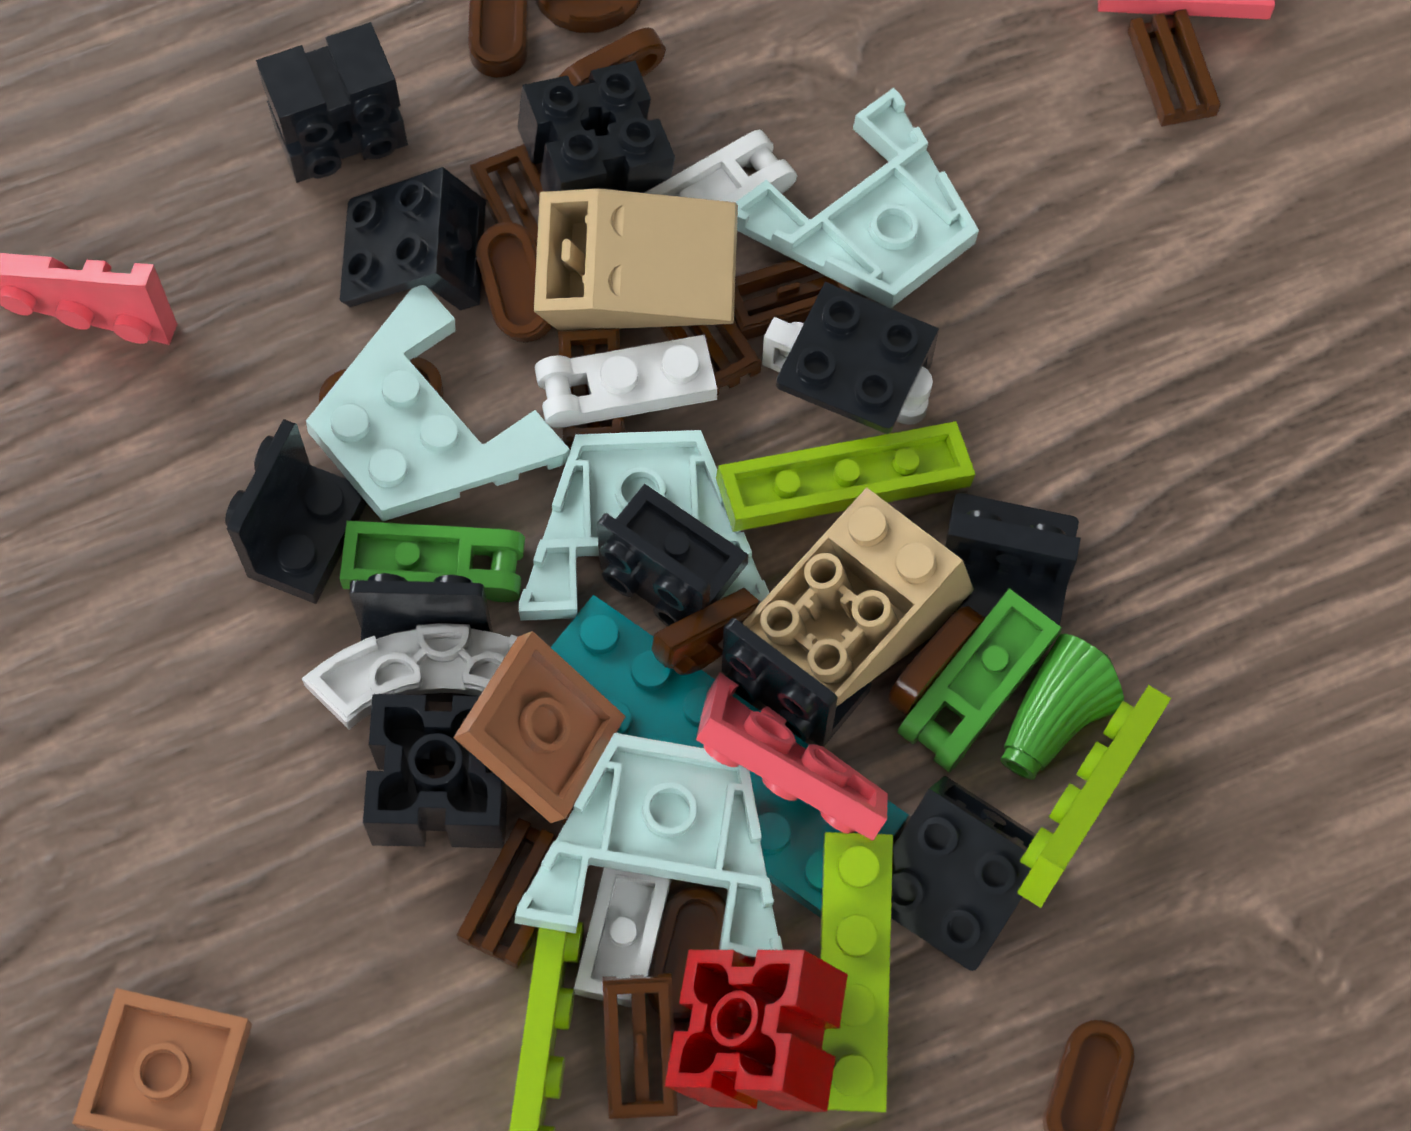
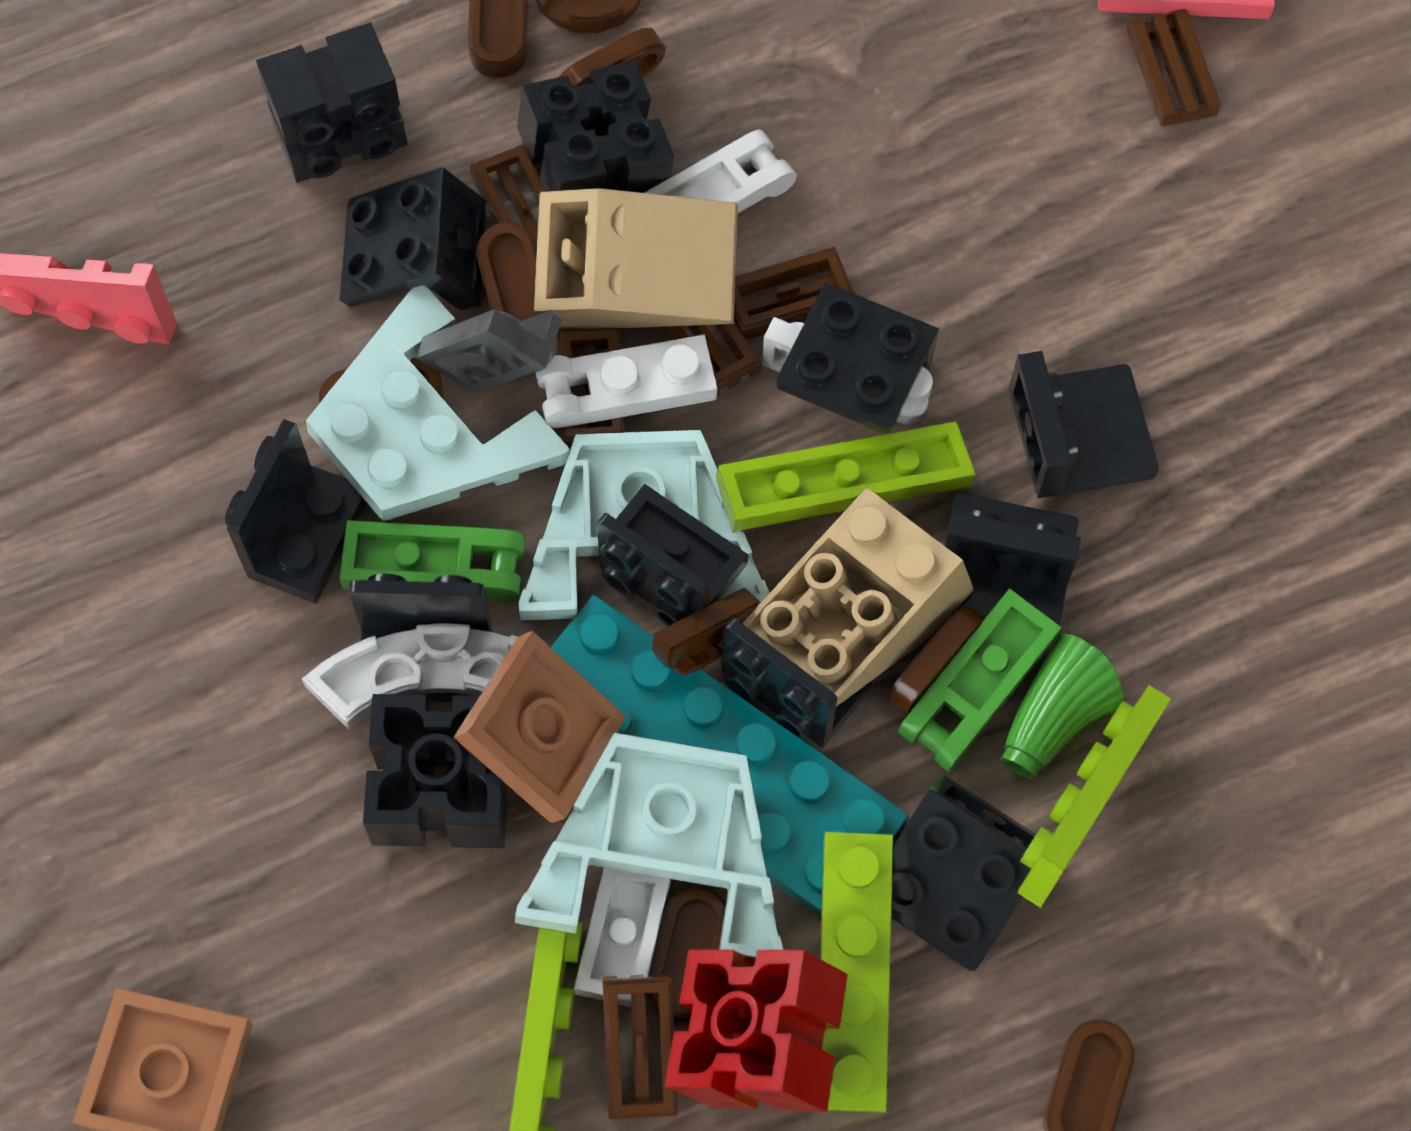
reddish brown tile [456,818,556,969] -> none
coral wing [696,672,888,841] -> none
light aqua wing [736,88,979,308] -> none
none -> flat silver bracket [416,309,562,394]
none -> black bracket [1008,351,1159,499]

